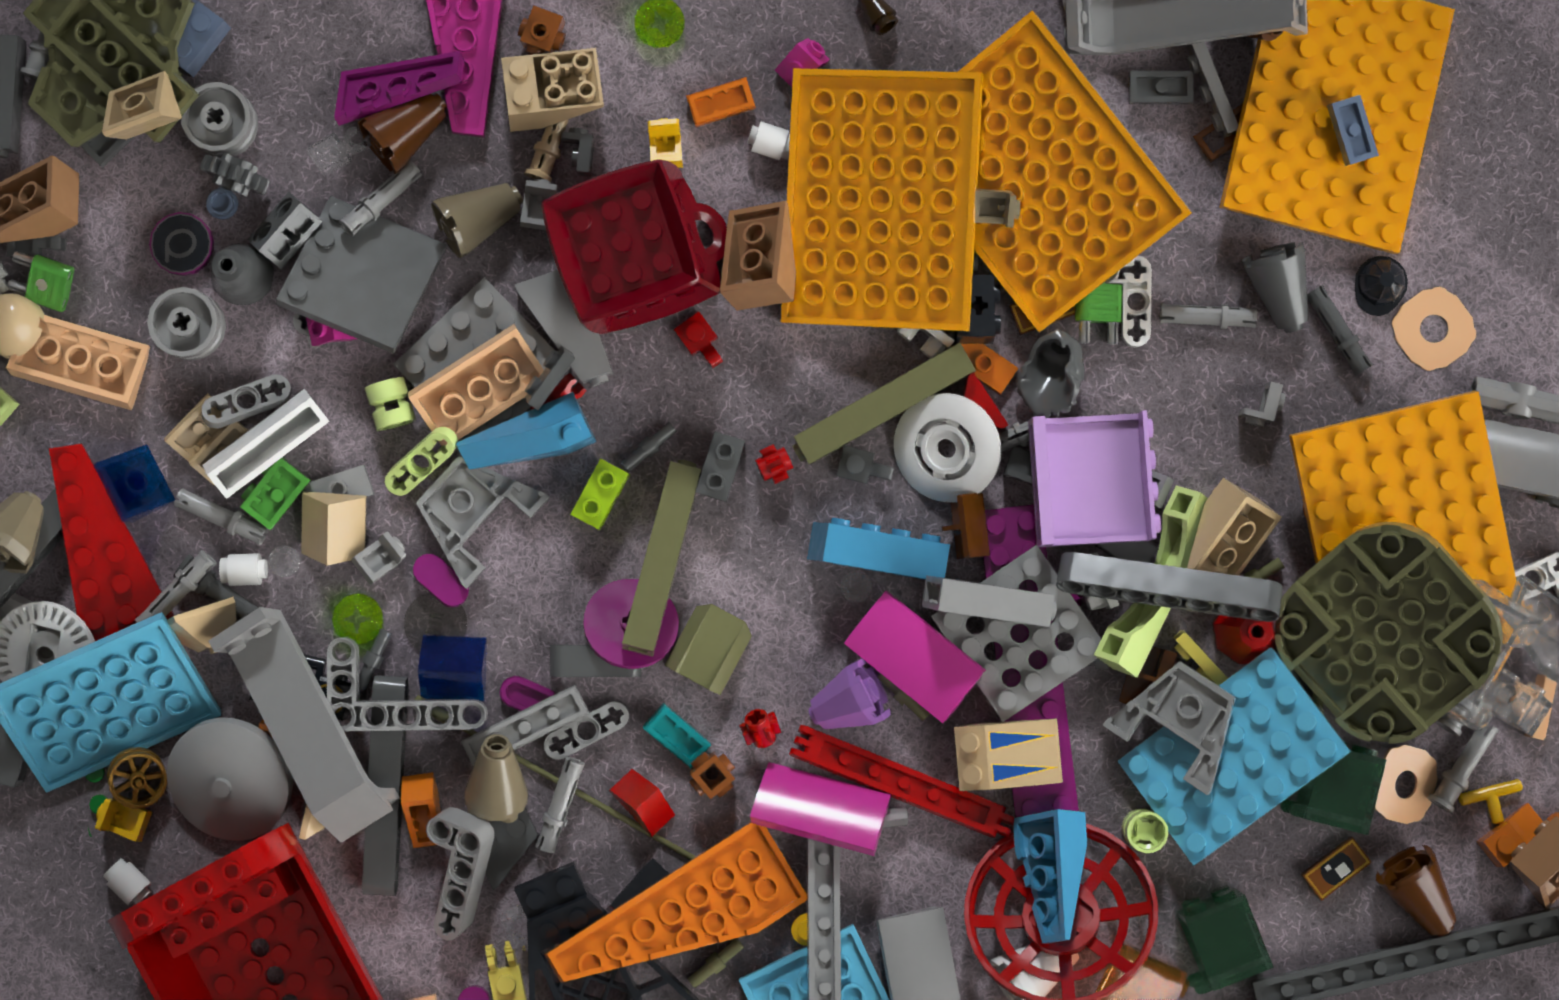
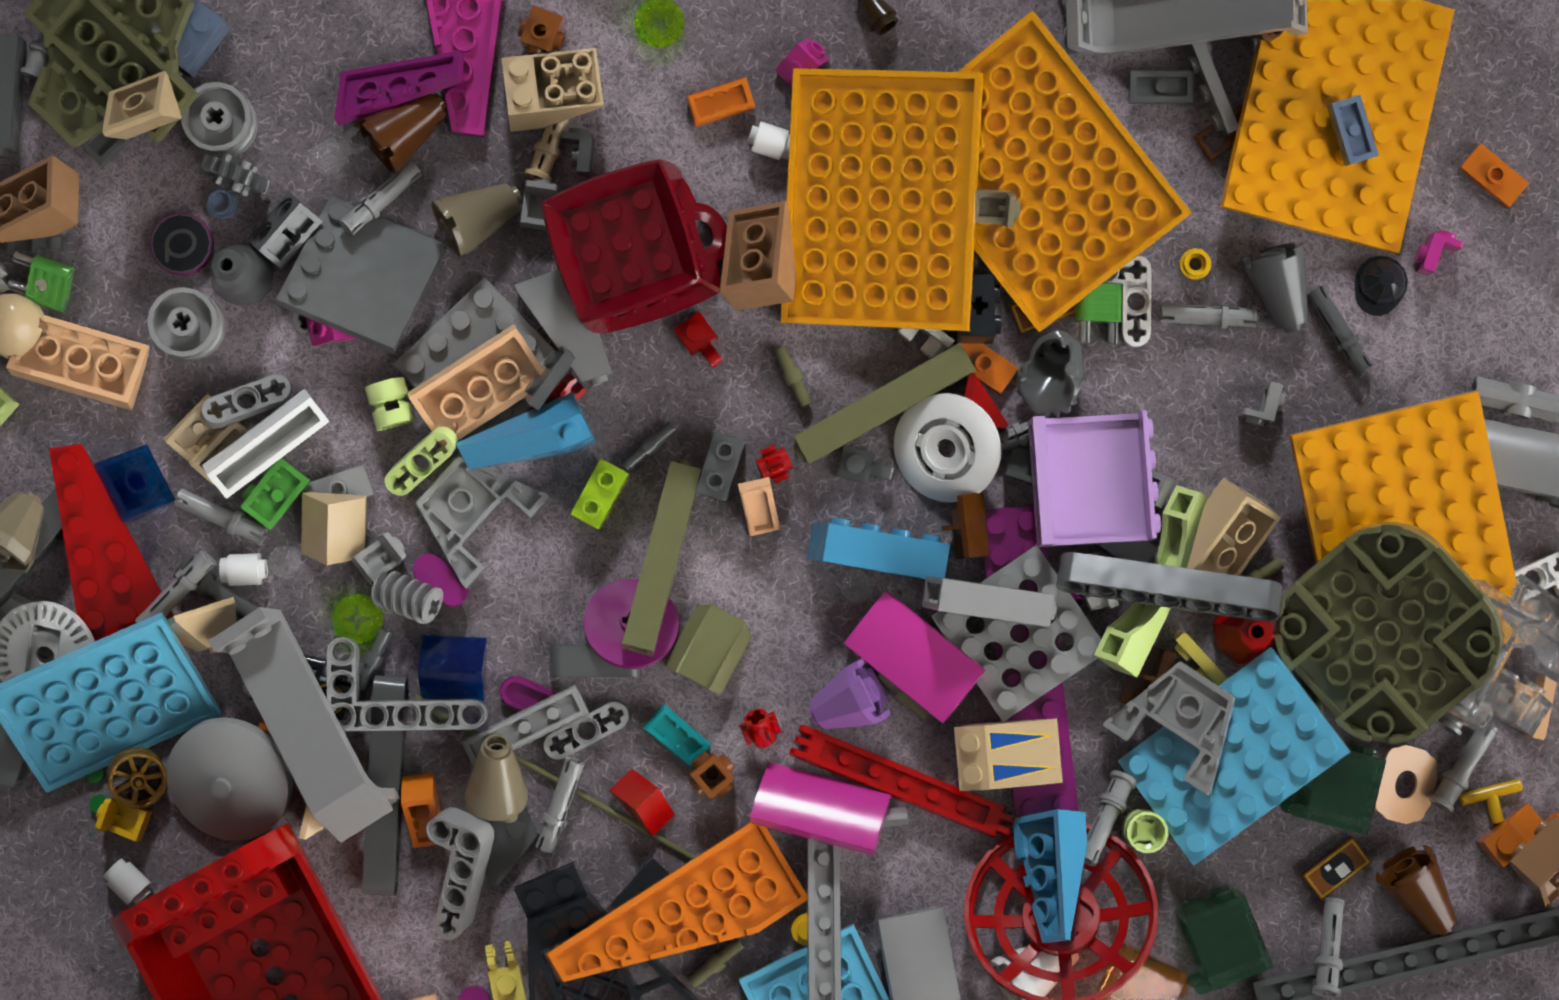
yellow bracket [647,118,683,168] -> none
light nougat piece [1392,287,1476,371] -> none
none -> light grey piece [371,571,443,624]
none -> light nougat tile [738,477,781,536]
none -> olive bar [774,346,813,408]
none -> light grey pin [1084,770,1137,866]
none -> yellow plate [1179,248,1211,280]
none -> light grey pin [1312,897,1345,998]
none -> dark pink bracket [1414,230,1464,276]
none -> orange plate [1458,143,1529,209]

